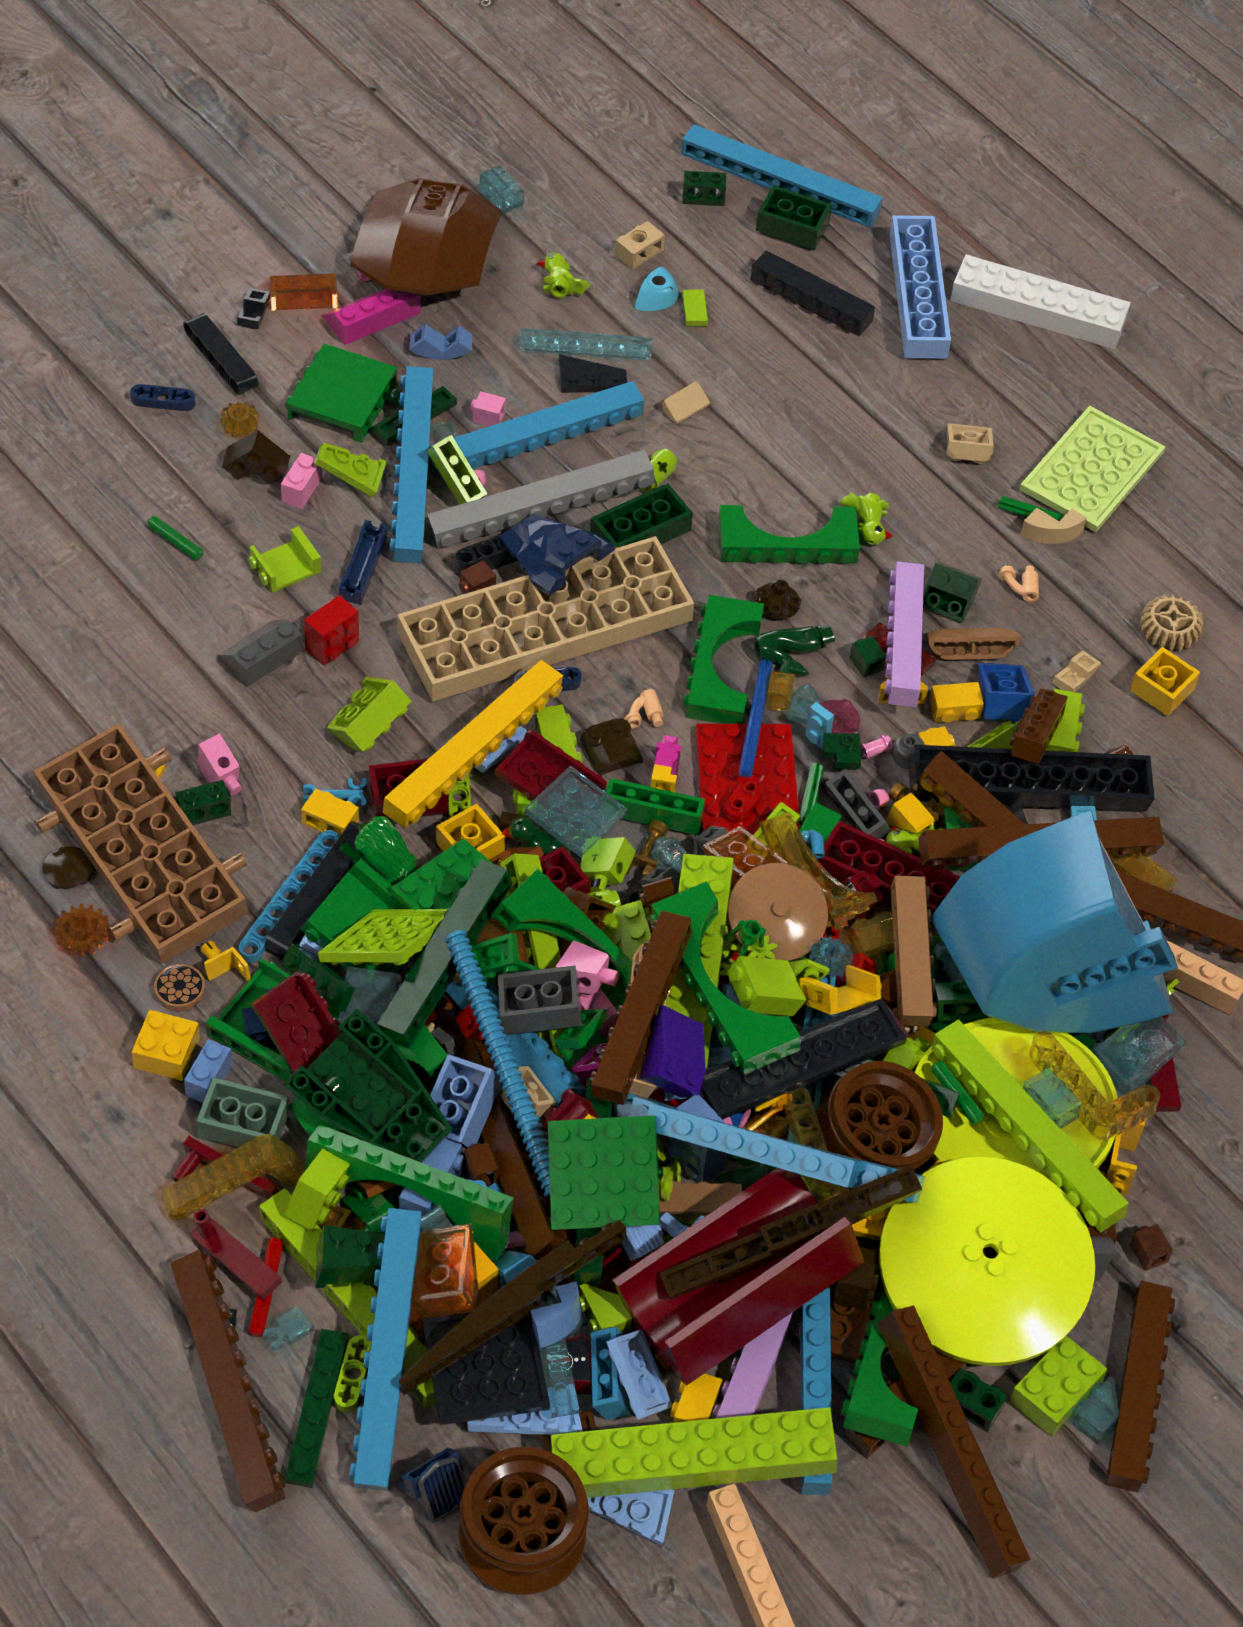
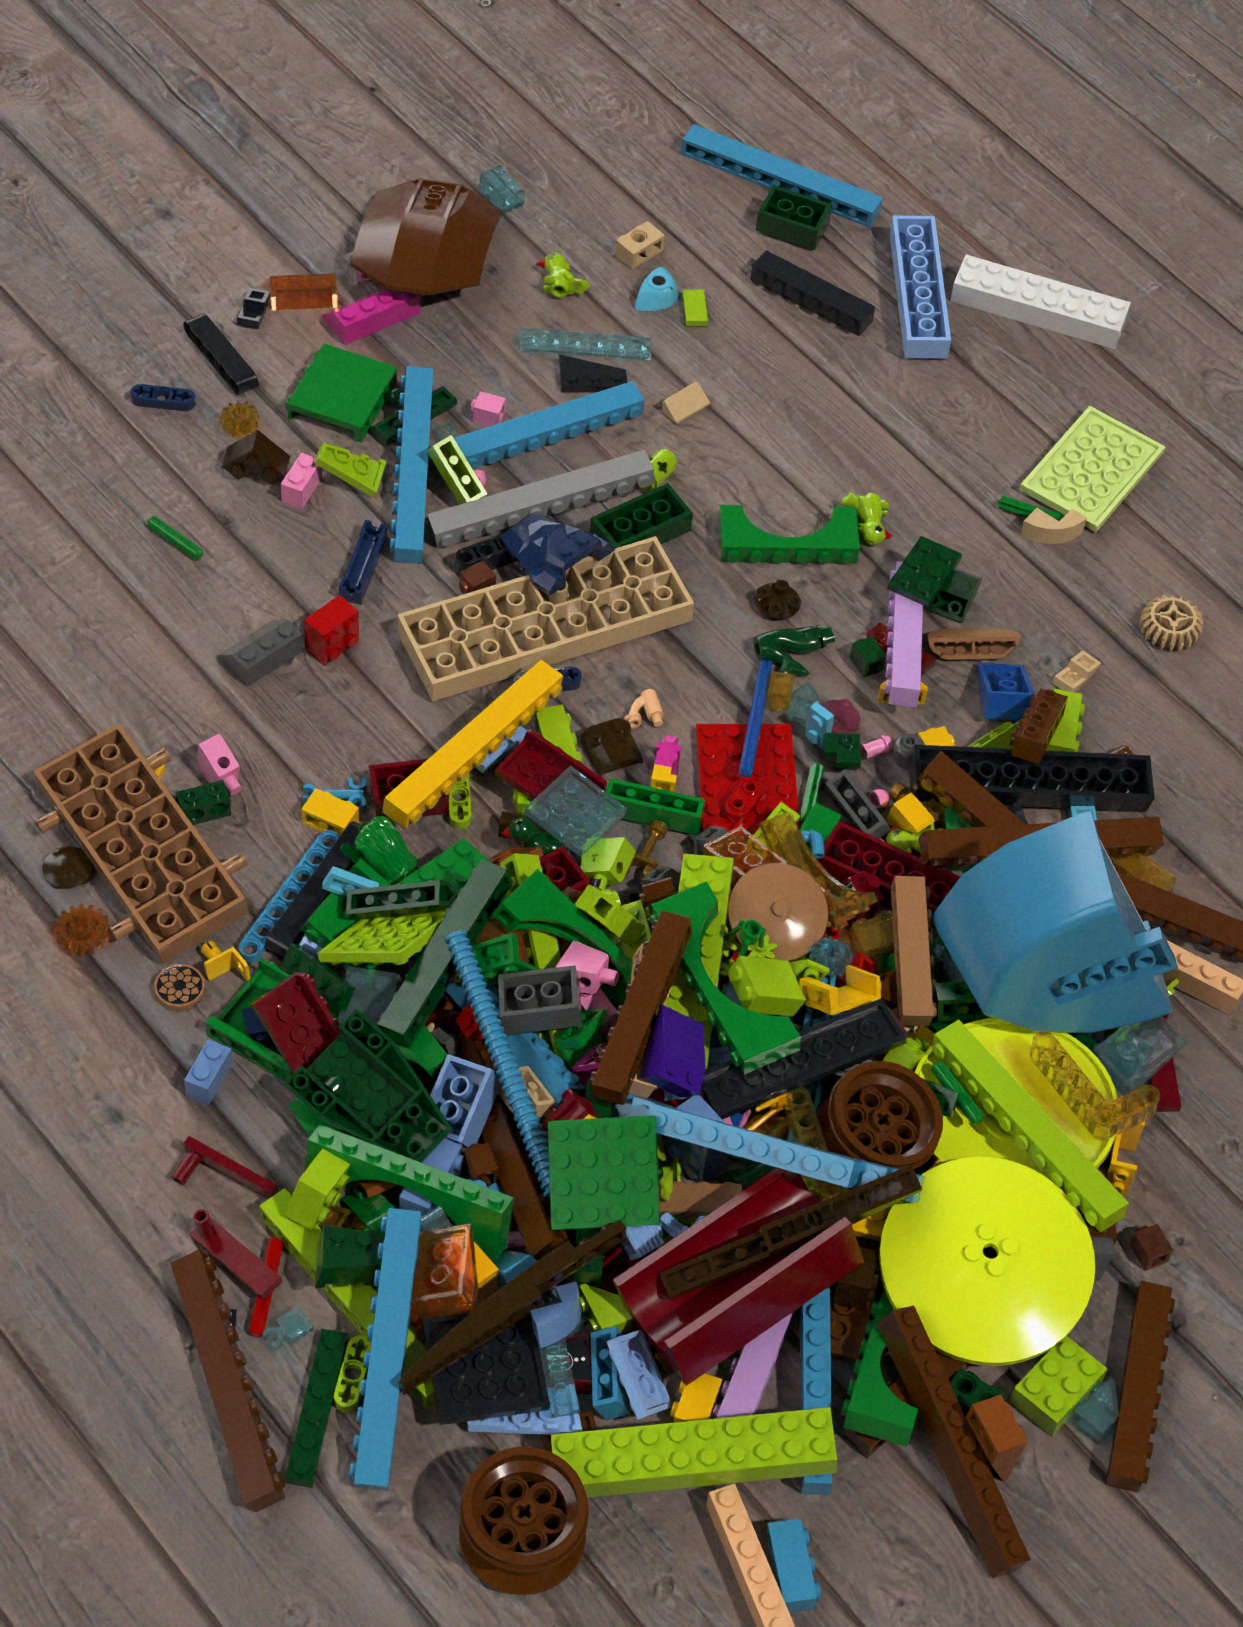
yellow brick [132,1010,200,1081] -> none
clear yellow beam [161,1134,305,1220] -> none
sand green brick [196,1077,289,1156] -> none
lime panel [248,526,322,593] -> none
lime wedge [326,676,412,752] -> none
dark blue piece [396,1448,466,1522] -> none
medium blue brick [409,324,473,360] -> none
yellow brick [436,803,505,860] -> none
light blue wing [588,1489,675,1547] -> none
clear light blue head [651,836,687,872] -> none
dark green brick [682,170,726,206] -> none
green arch [682,595,764,724] -> none
yellow brick [929,682,984,723] -> none
tan slope [946,423,994,464] -> none
light nougat plant [999,566,1039,602] -> none
clear light blue brick [1023,1068,1082,1129] -> none
yellow brick [1130,647,1200,716] -> none
none -> medium azure plate [322,866,379,896]
none -> dark green brick [340,880,457,919]
none -> lime slope [574,884,646,948]
none -> dark azure brick [765,1518,821,1613]
none -> dark green plate [888,536,962,608]
none -> dark orange slope [966,1394,1027,1481]

